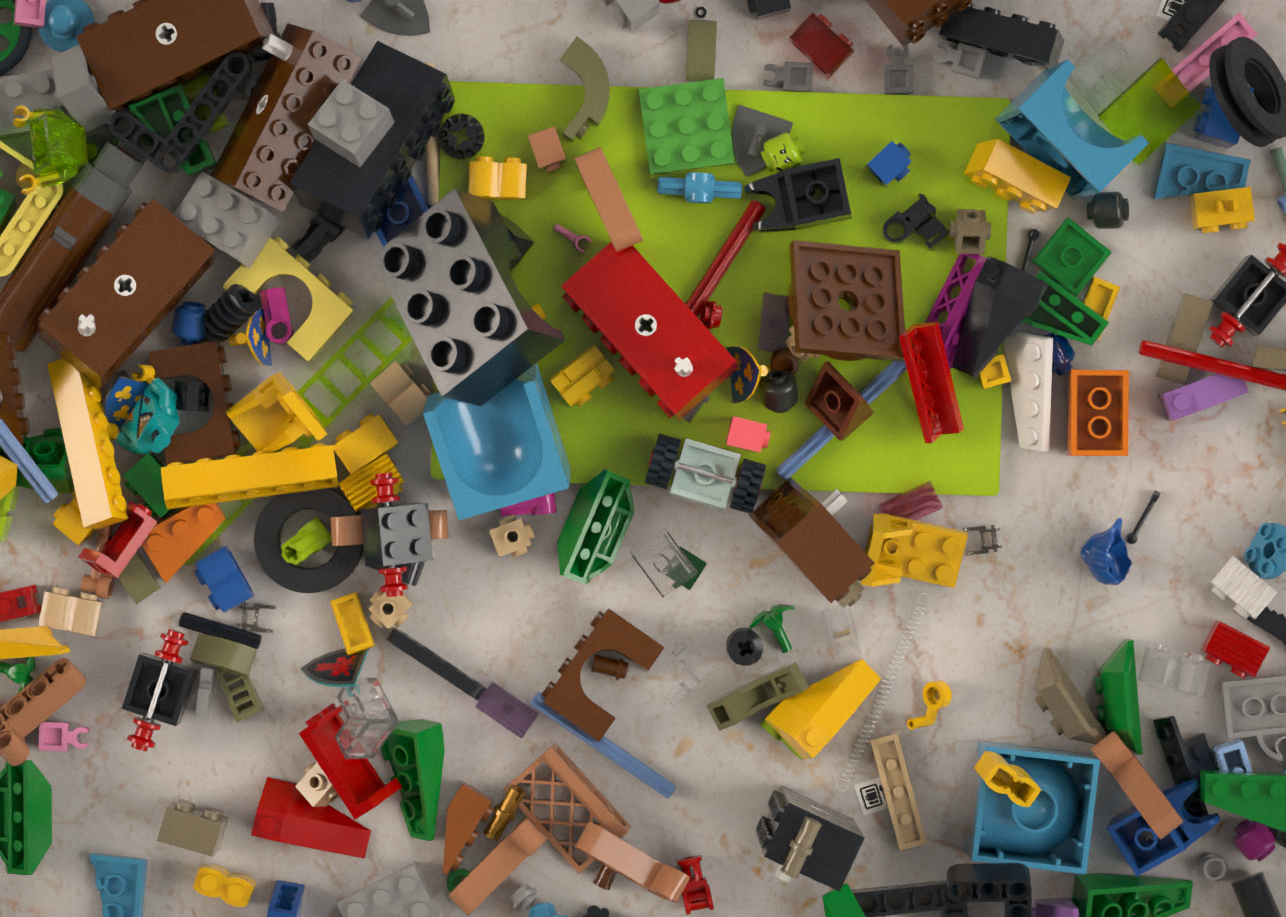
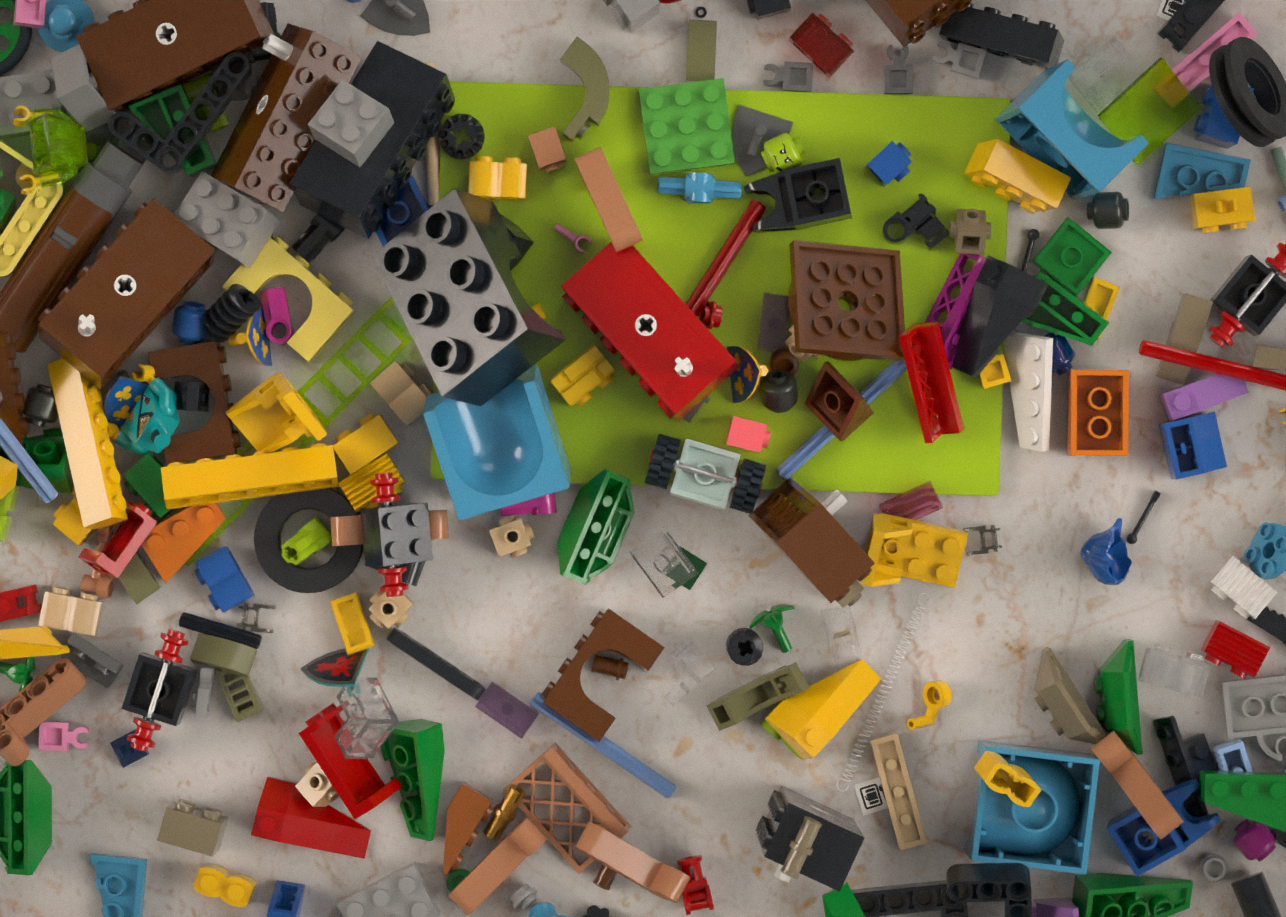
none -> pearl dark grey head [22,383,59,427]
none -> dark grey bracket [61,633,124,688]
none -> dark blue tile [110,729,150,768]
none -> blue slope [1159,411,1227,480]

